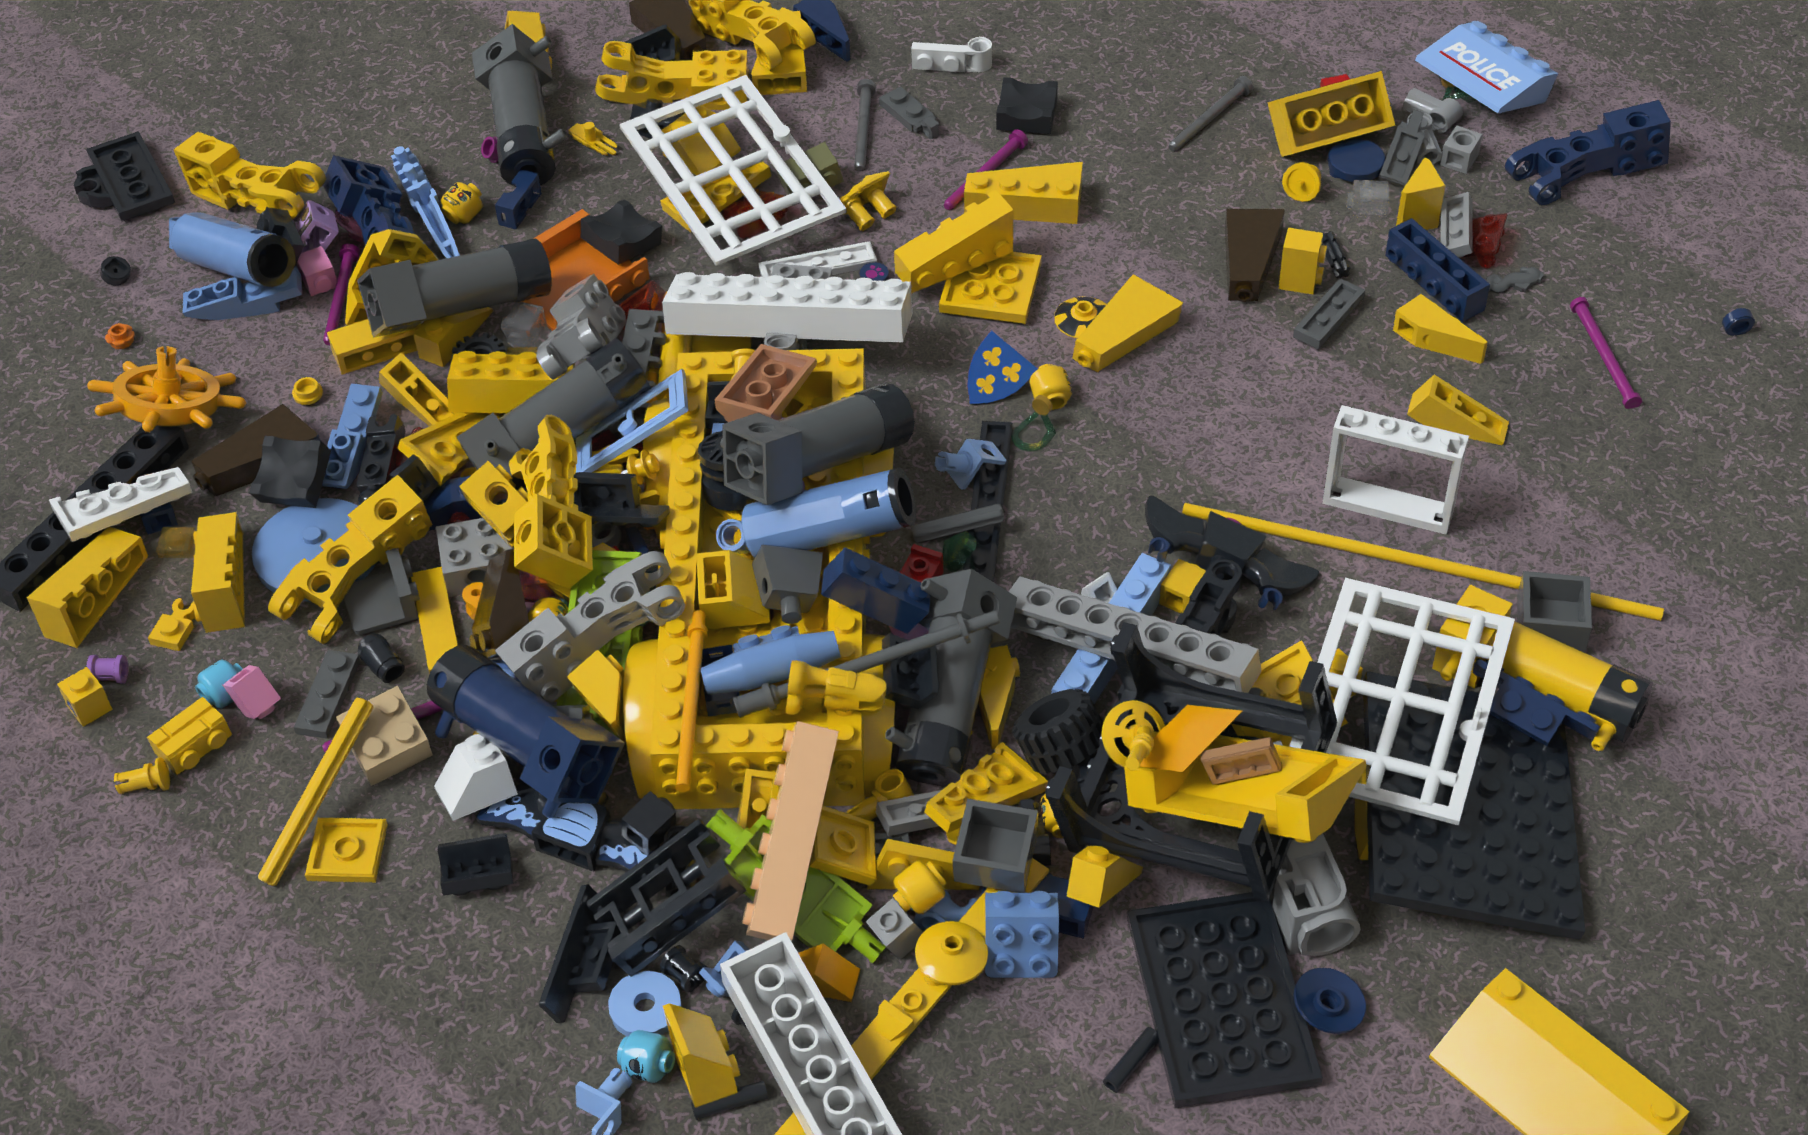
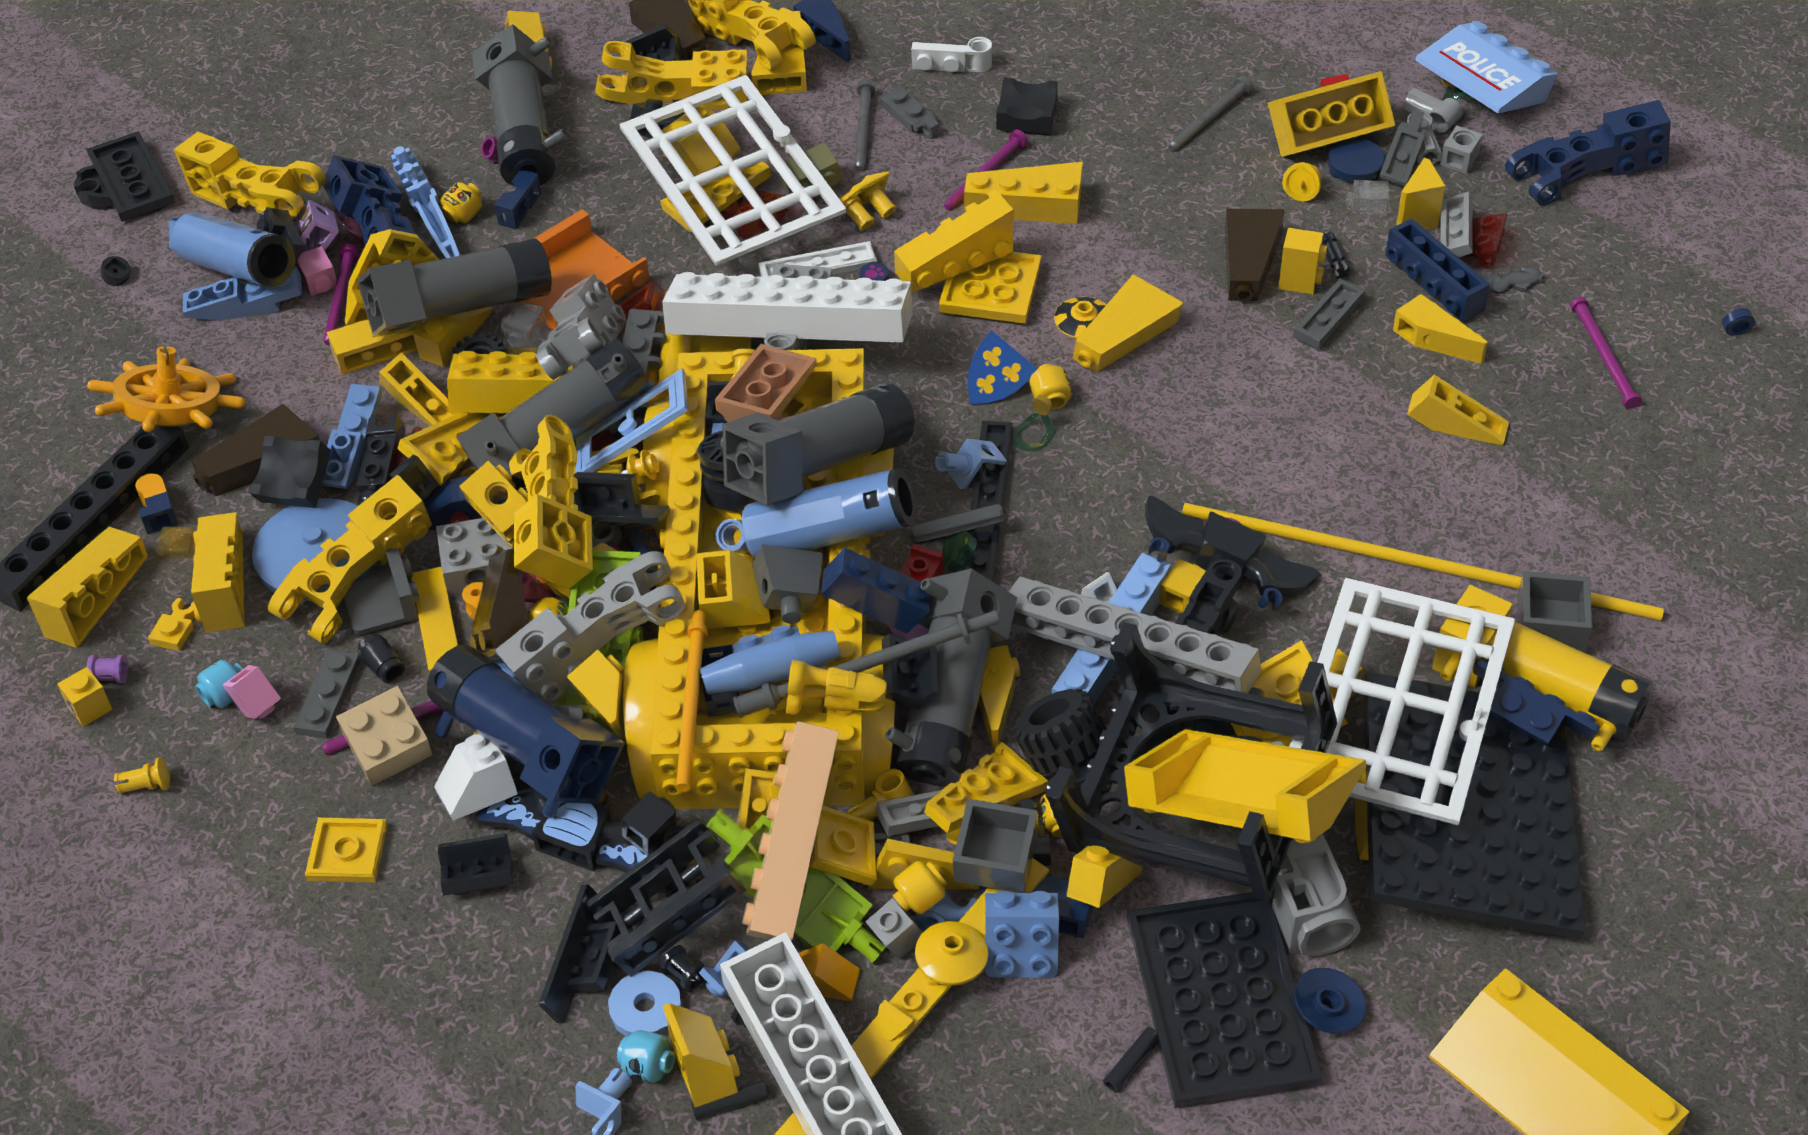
white wing [49,467,192,542] -> none
orange plate [105,323,135,349] -> none
yellow brick [147,697,232,775] -> none
yellow axle [258,698,373,886] -> none
yellow plate [292,377,323,405] -> none
yellow piece [568,122,617,156] -> none
black brick [580,199,662,264] -> none
yellow dish [1102,700,1165,771] -> none
light orange sticker [1140,705,1242,772] -> none
medium nougat plate [1201,737,1282,785] -> none
white window [1323,405,1469,535] -> none

